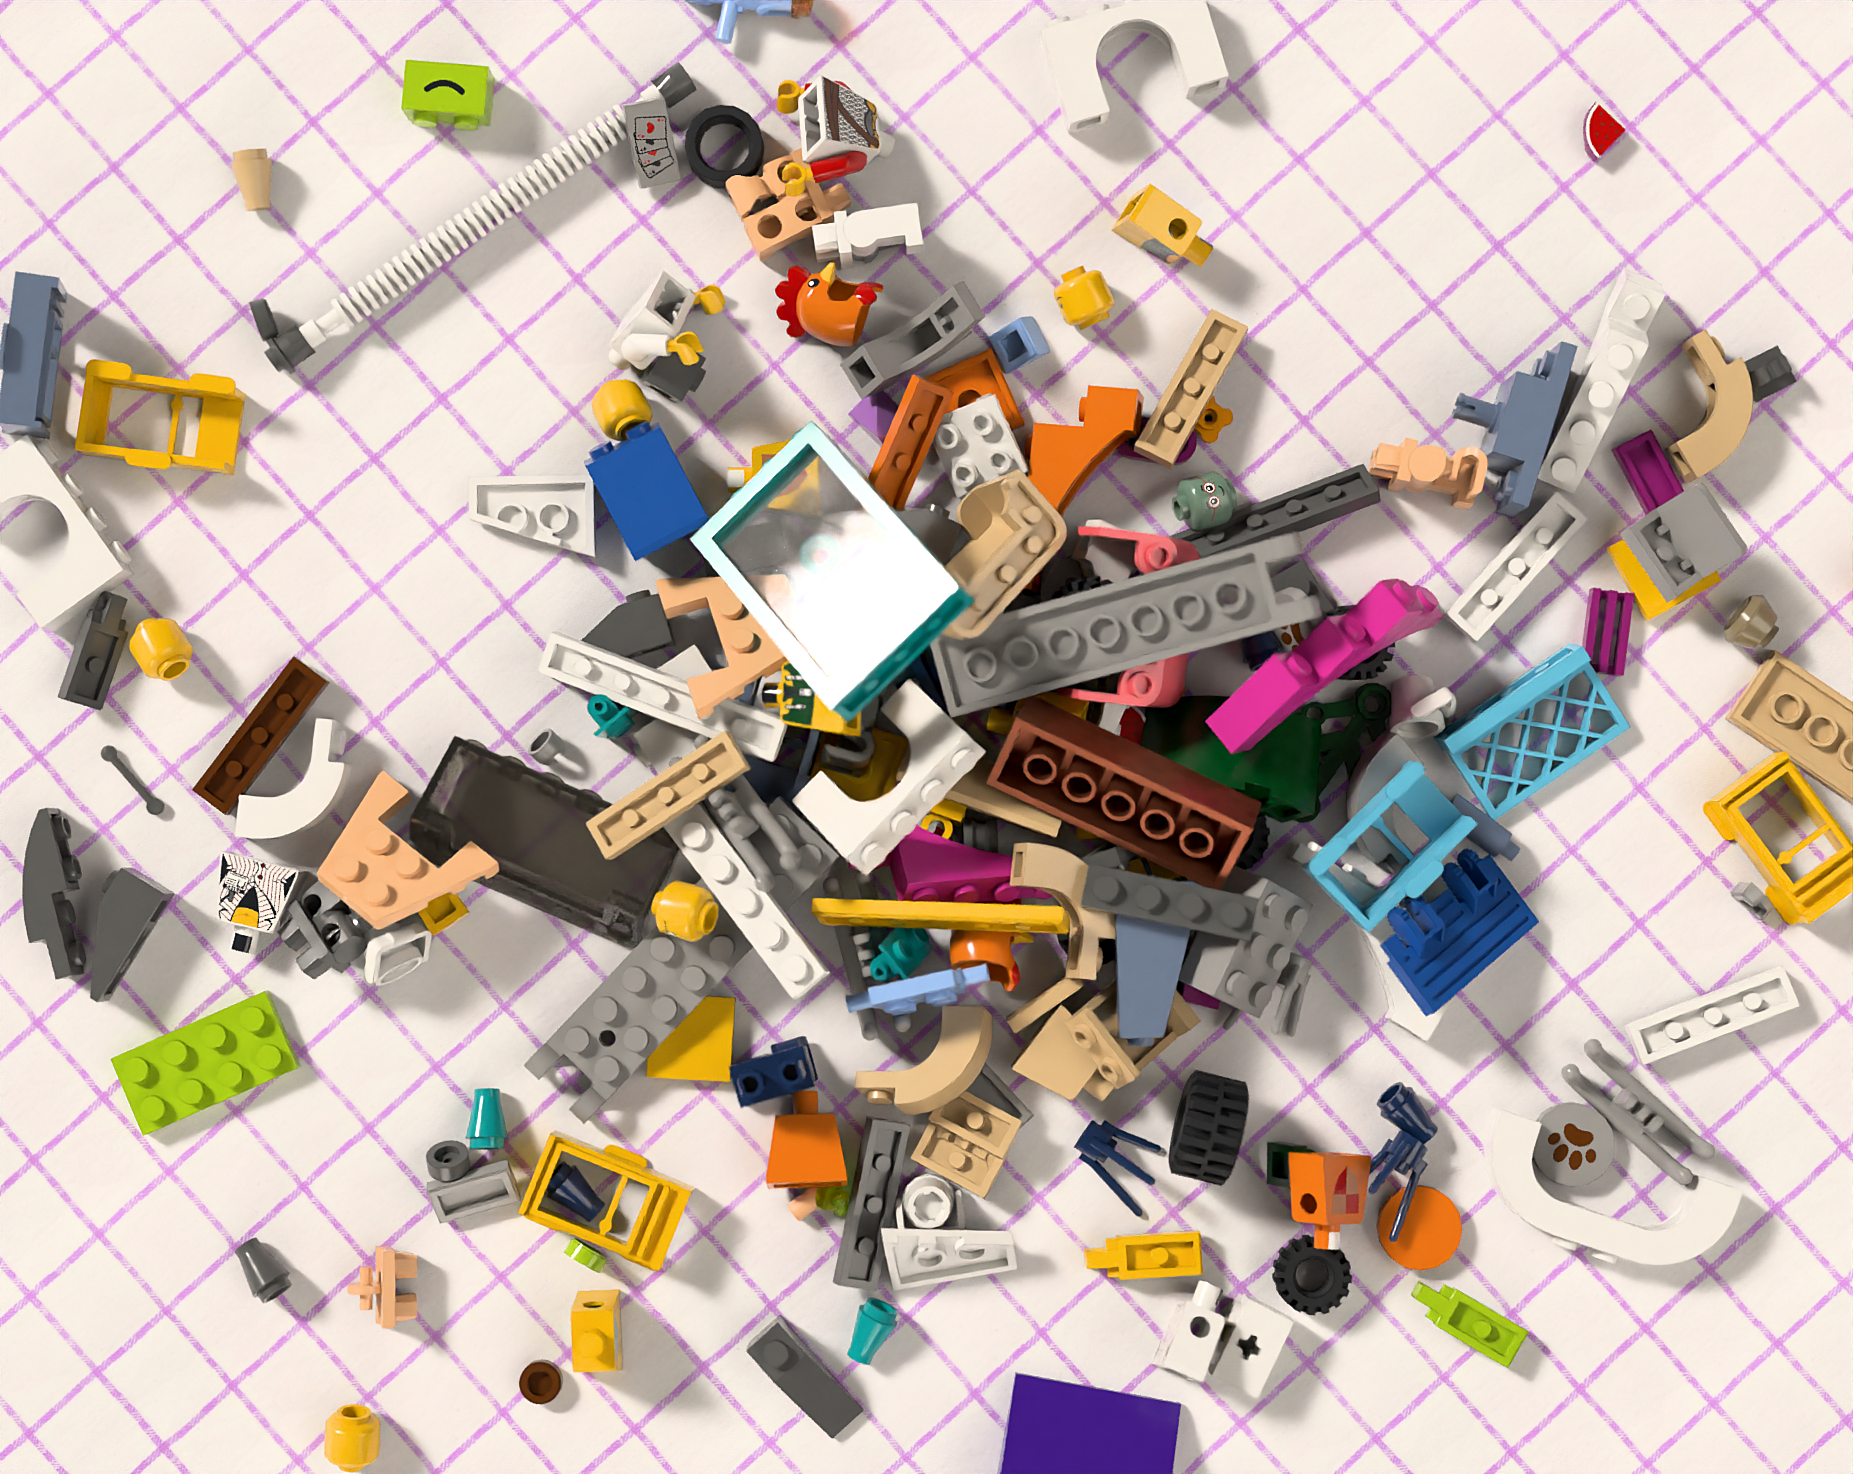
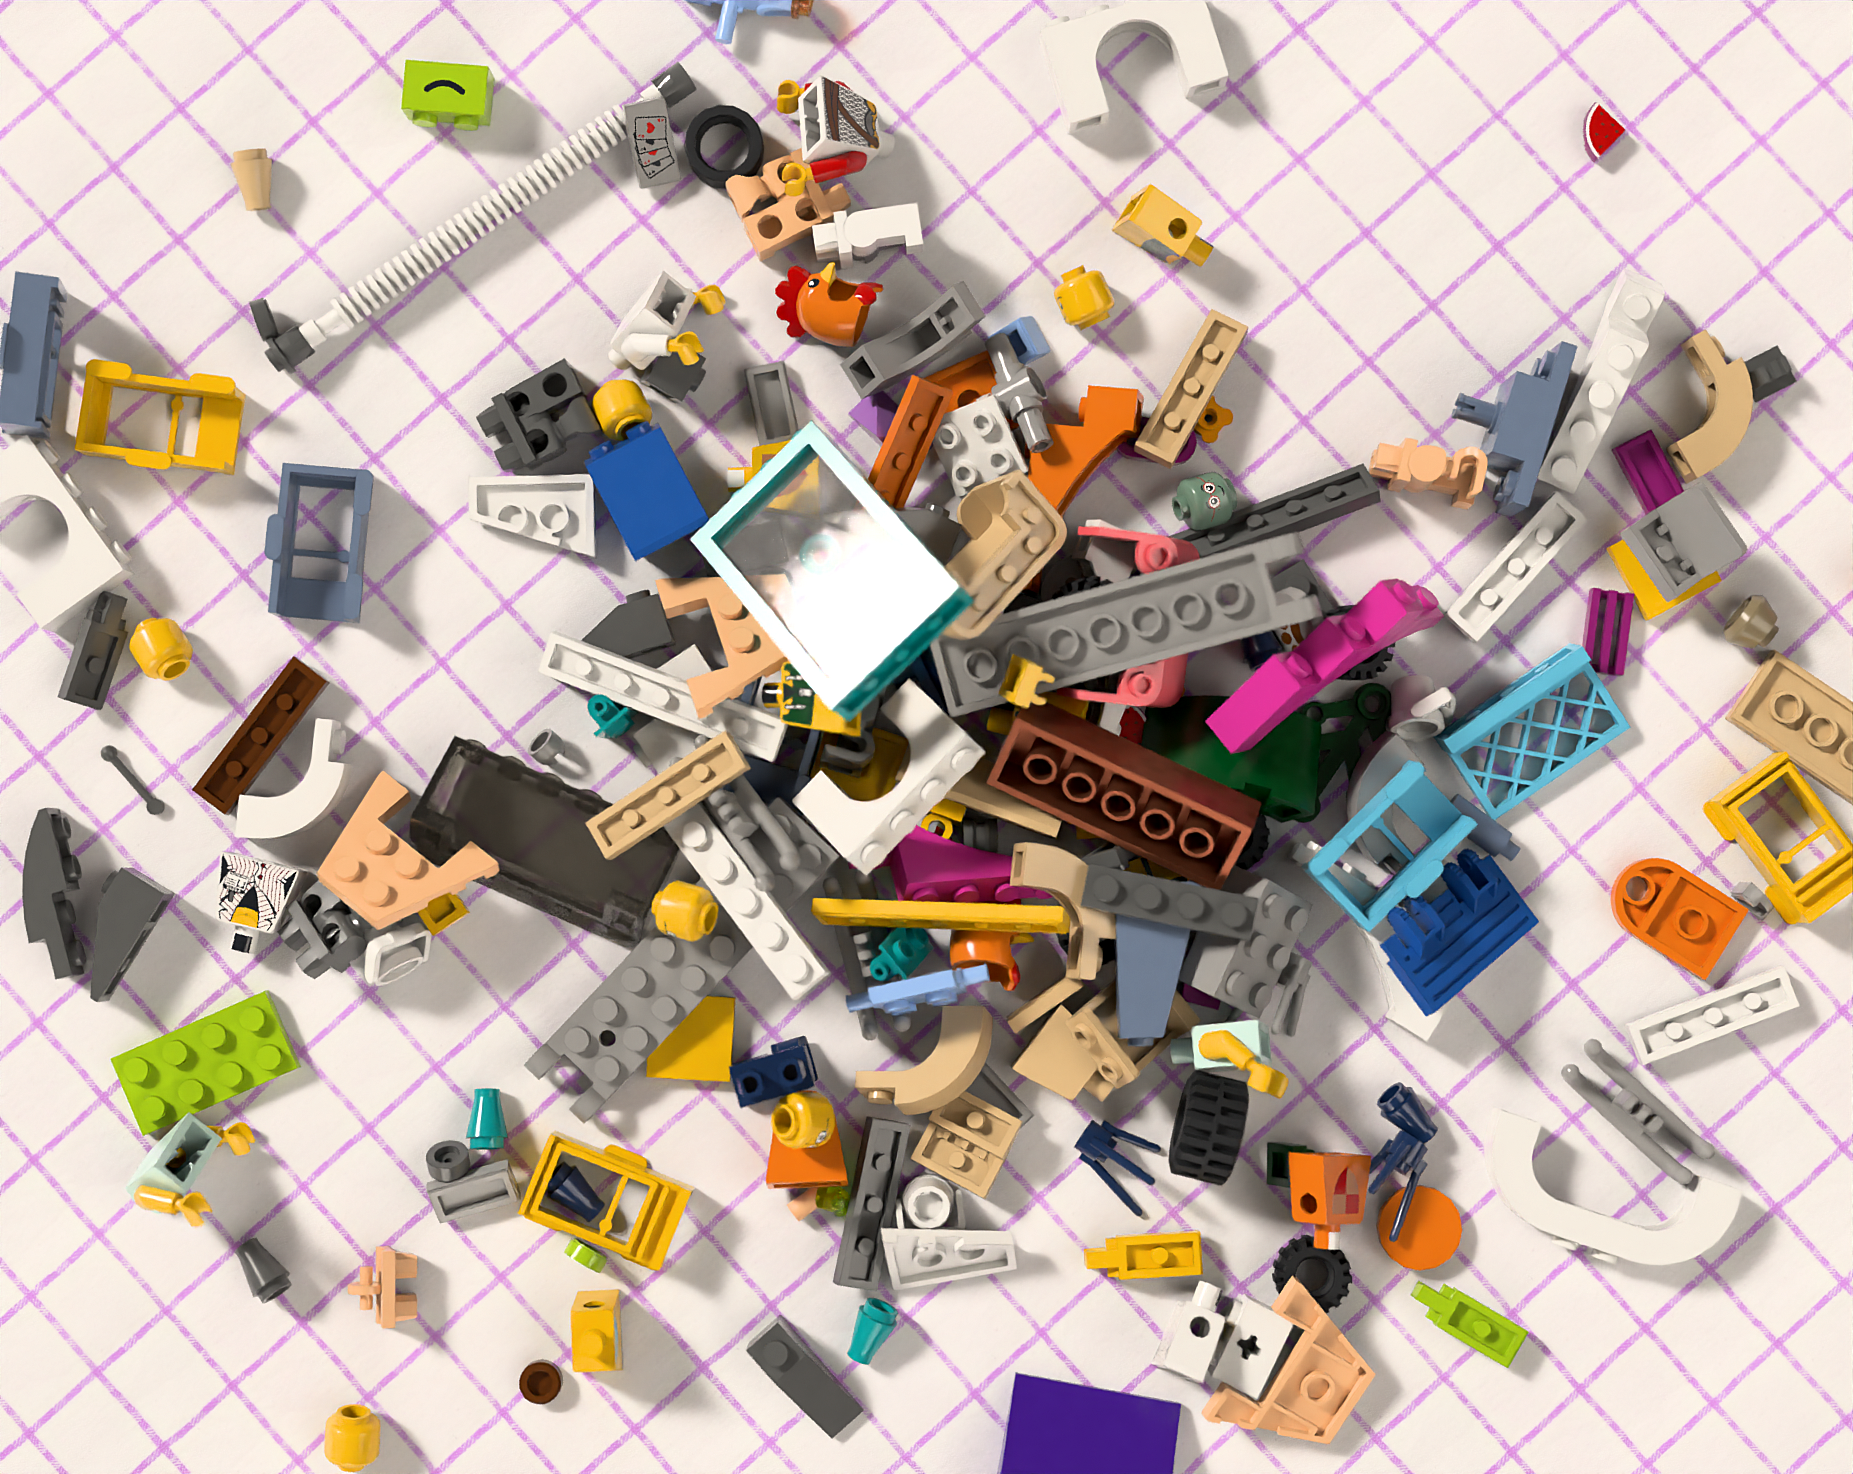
light grey tile [1532,1102,1615,1187] -> none
none -> torso [126,1113,256,1227]
none -> sand blue piece [264,463,374,623]
none -> dark grey hips [476,358,604,473]
none -> light grey tile [744,361,799,446]
none -> yellow head [771,1092,835,1149]
none -> light grey pin [985,333,1054,453]
none -> yellow tile [998,654,1054,708]
none -> torso [1170,1020,1289,1099]
none -> light nougat wing [1201,1276,1376,1444]
none -> orange tile [1611,858,1749,980]

